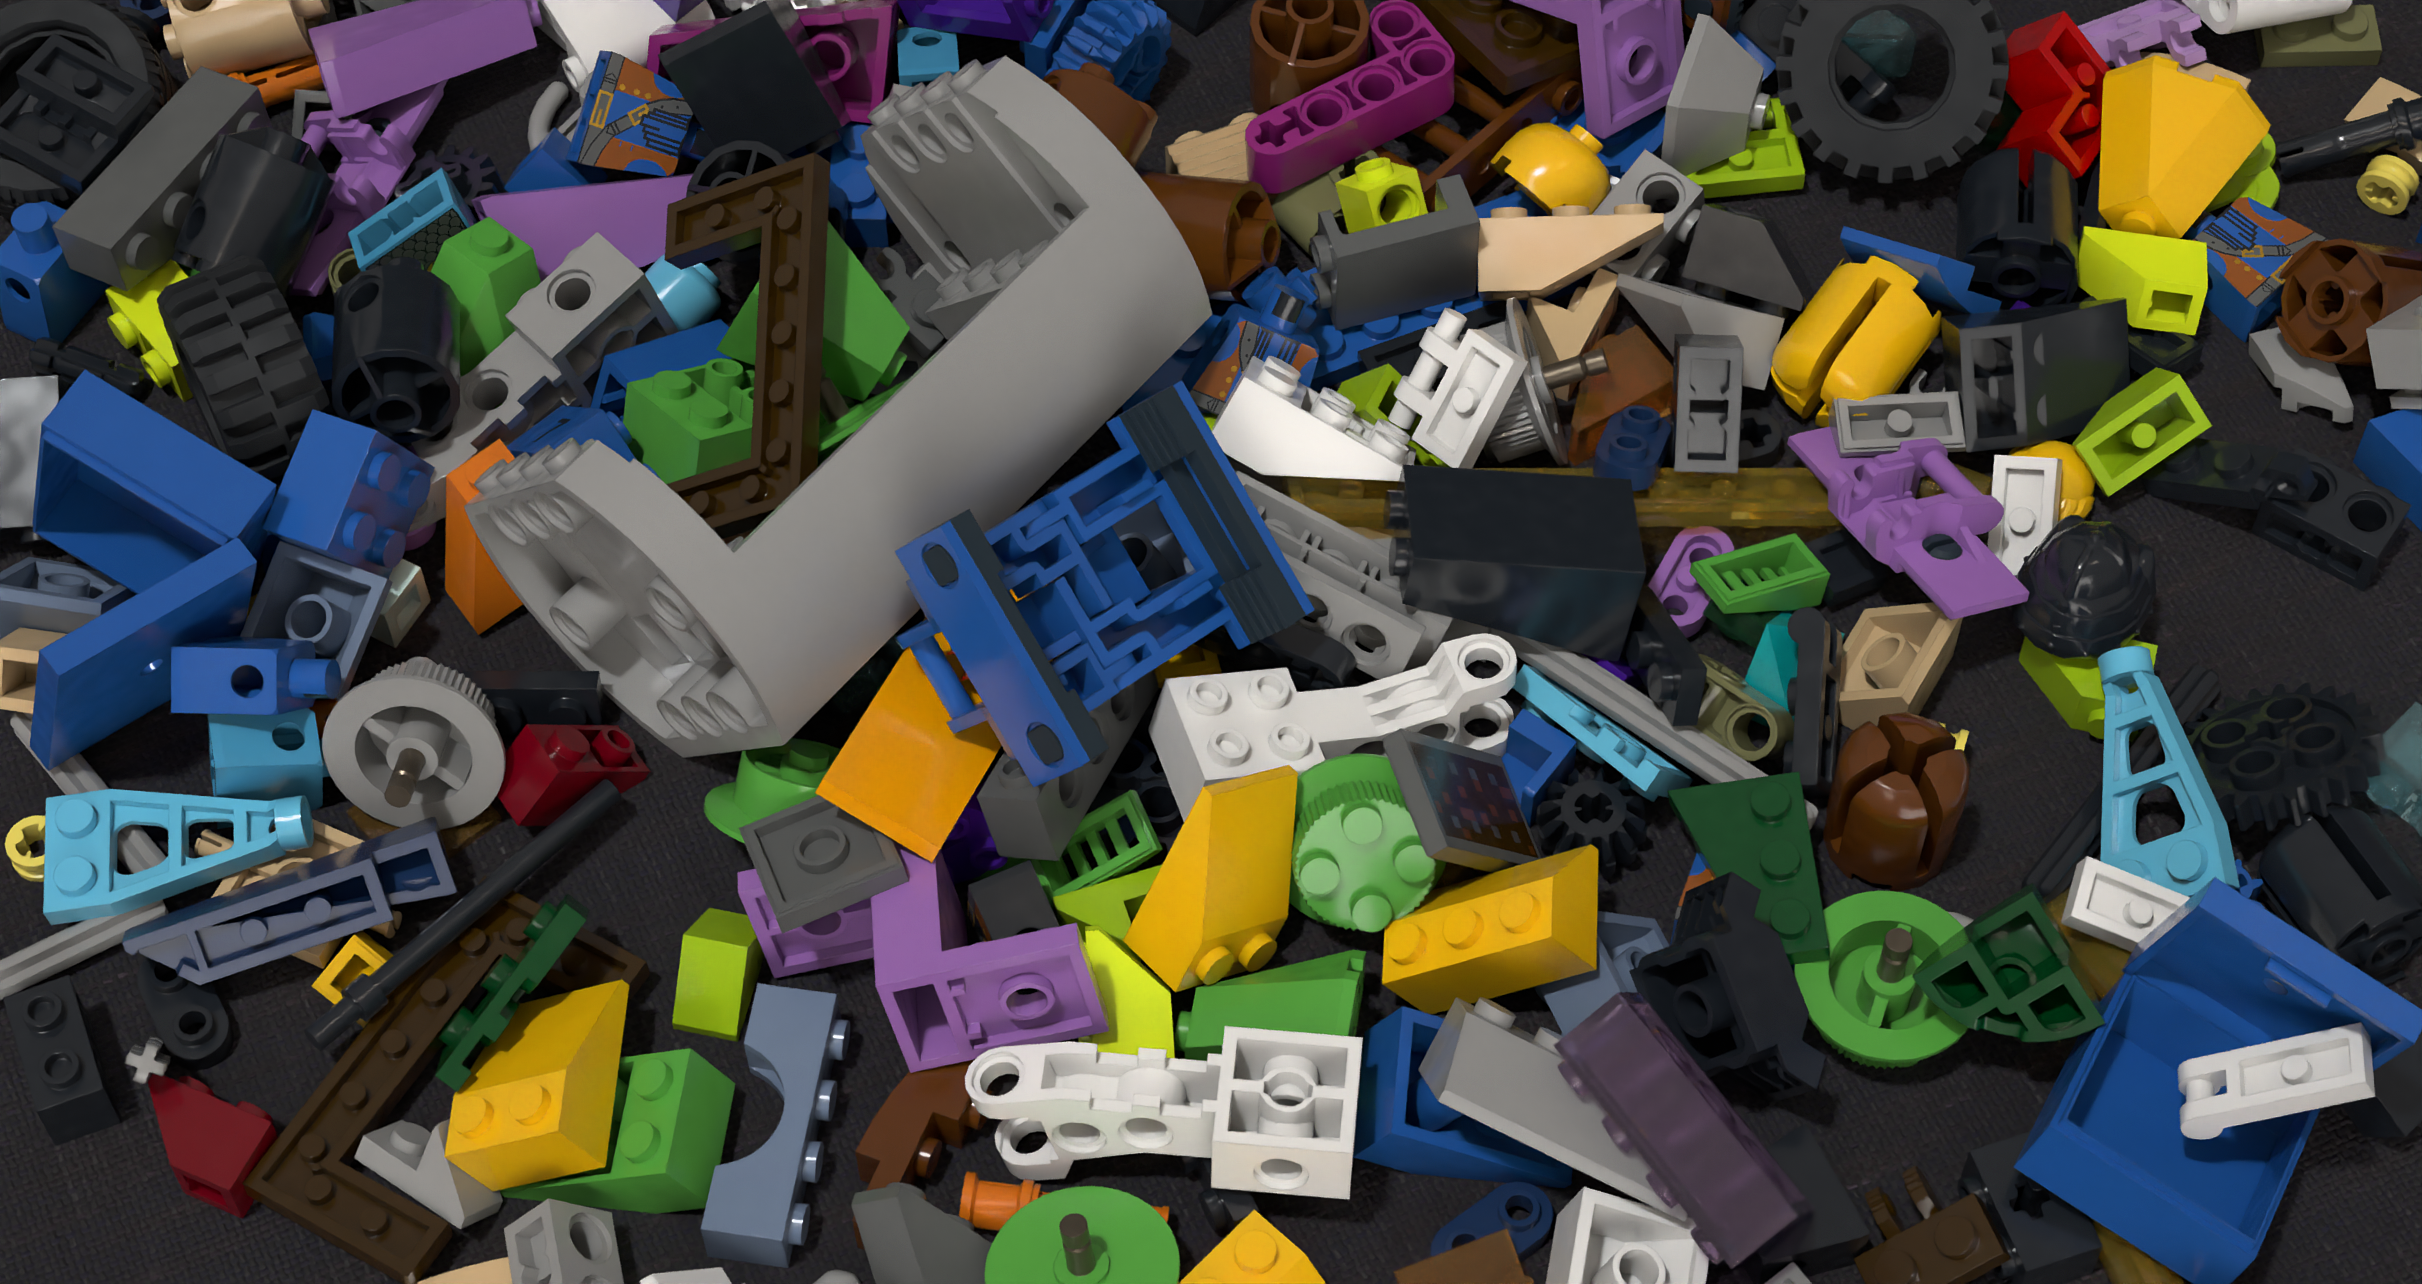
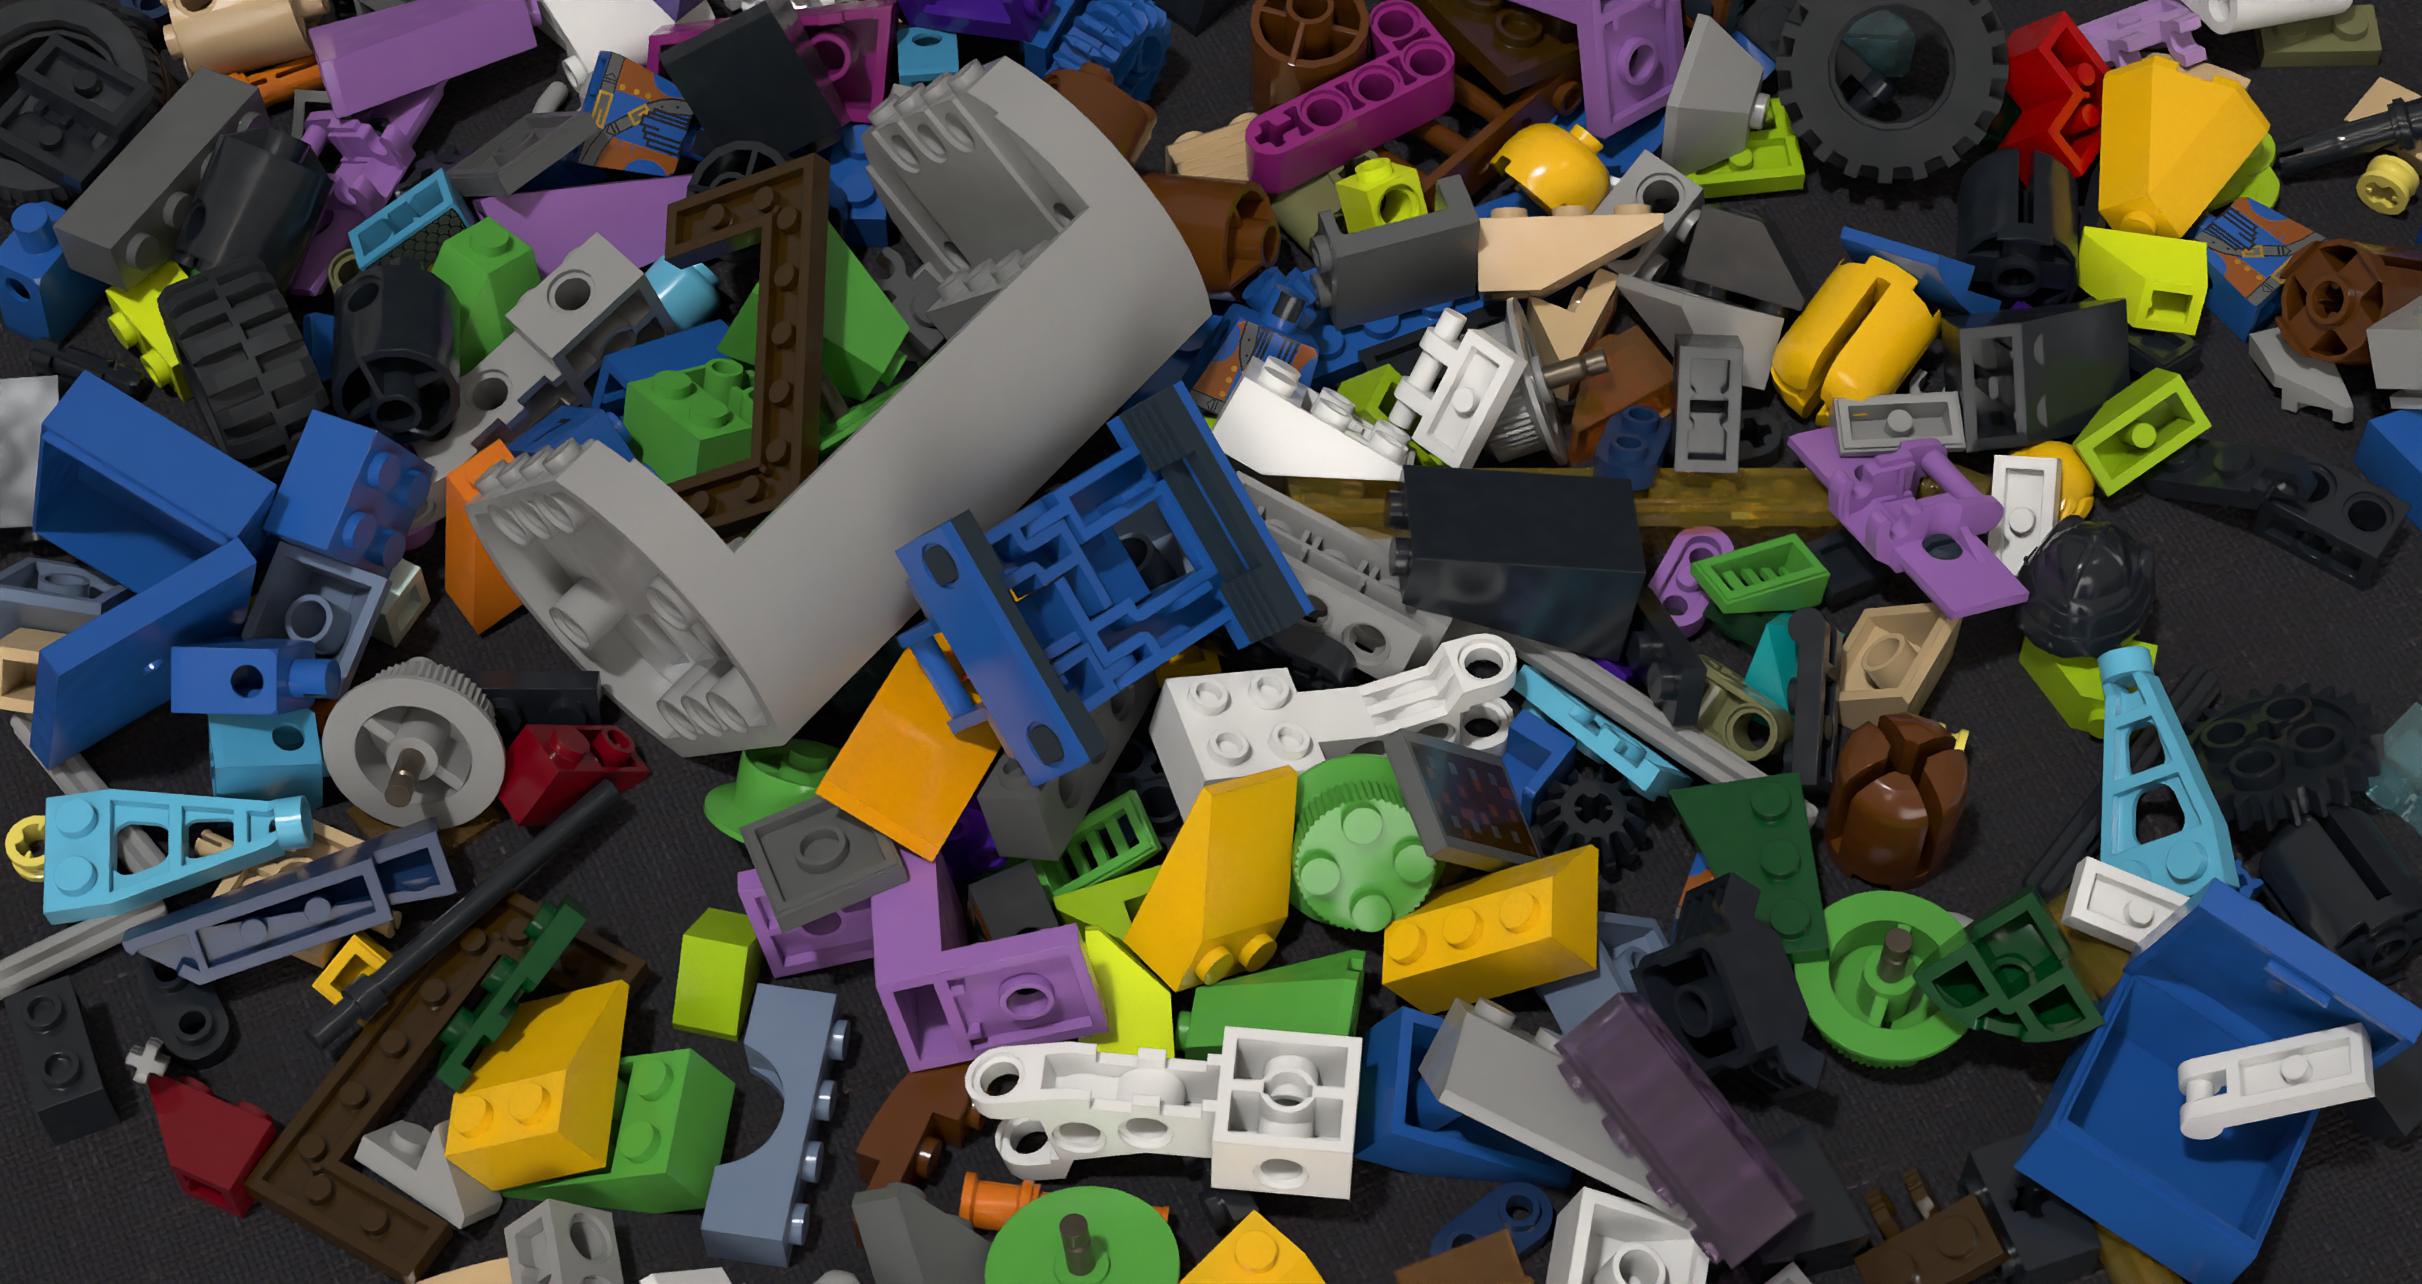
none -> dark grey tile [446,111,599,197]

